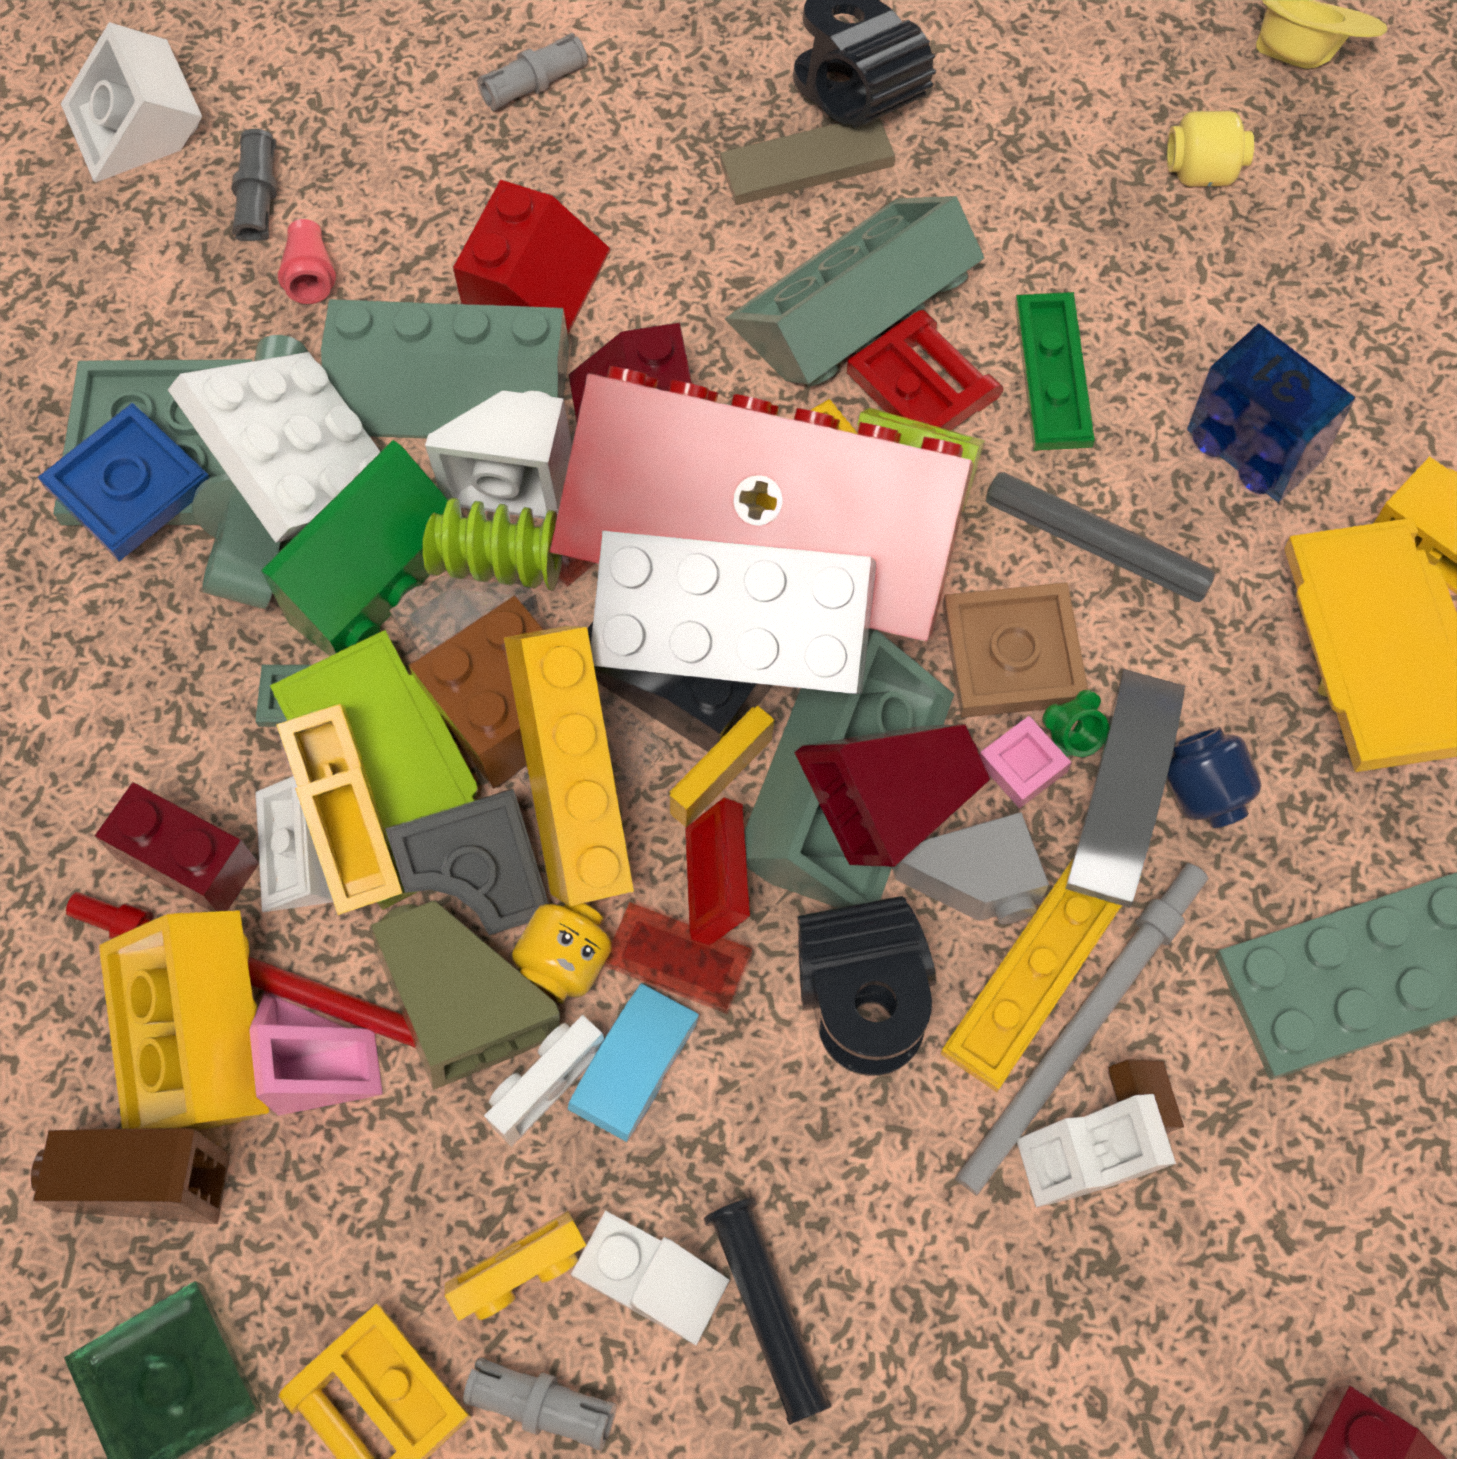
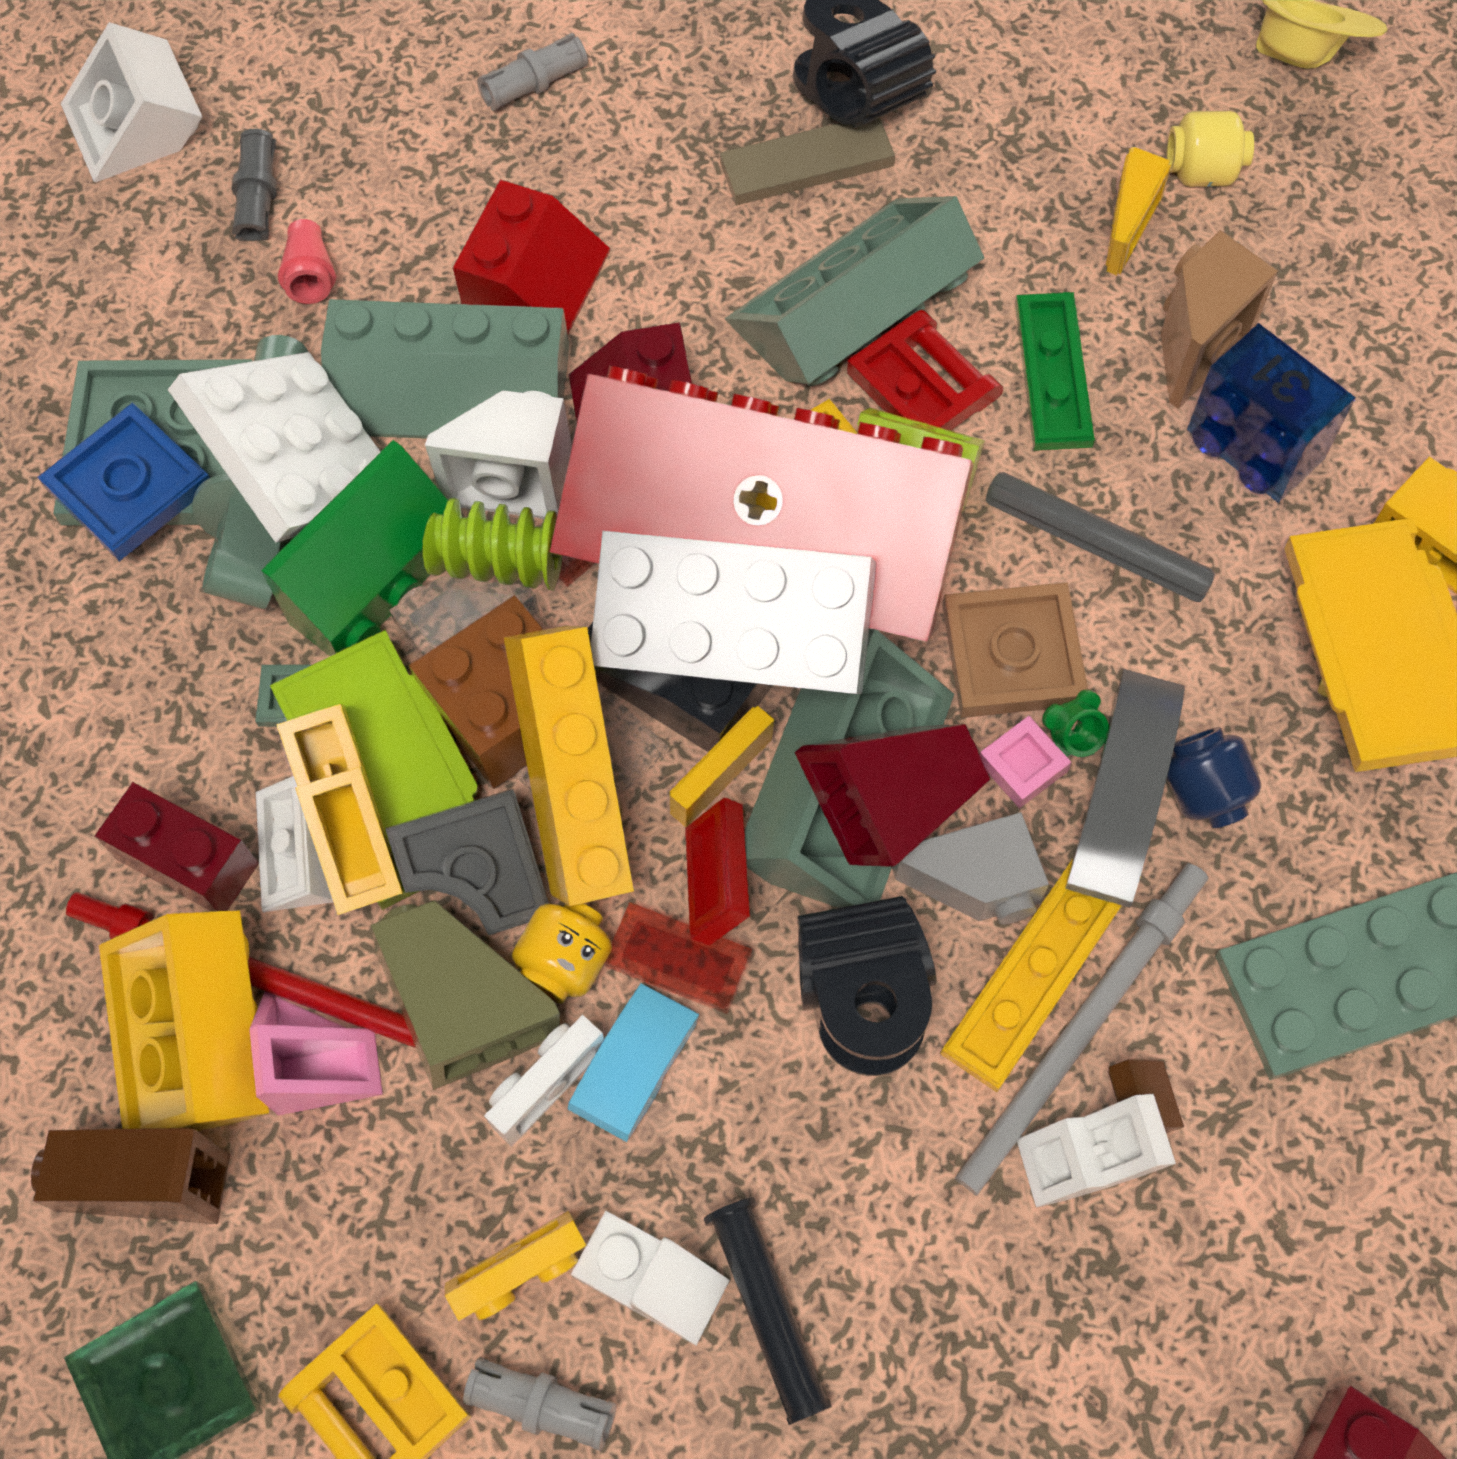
none -> yellow slope [1106,147,1171,276]
none -> medium nougat slope [1161,230,1278,409]

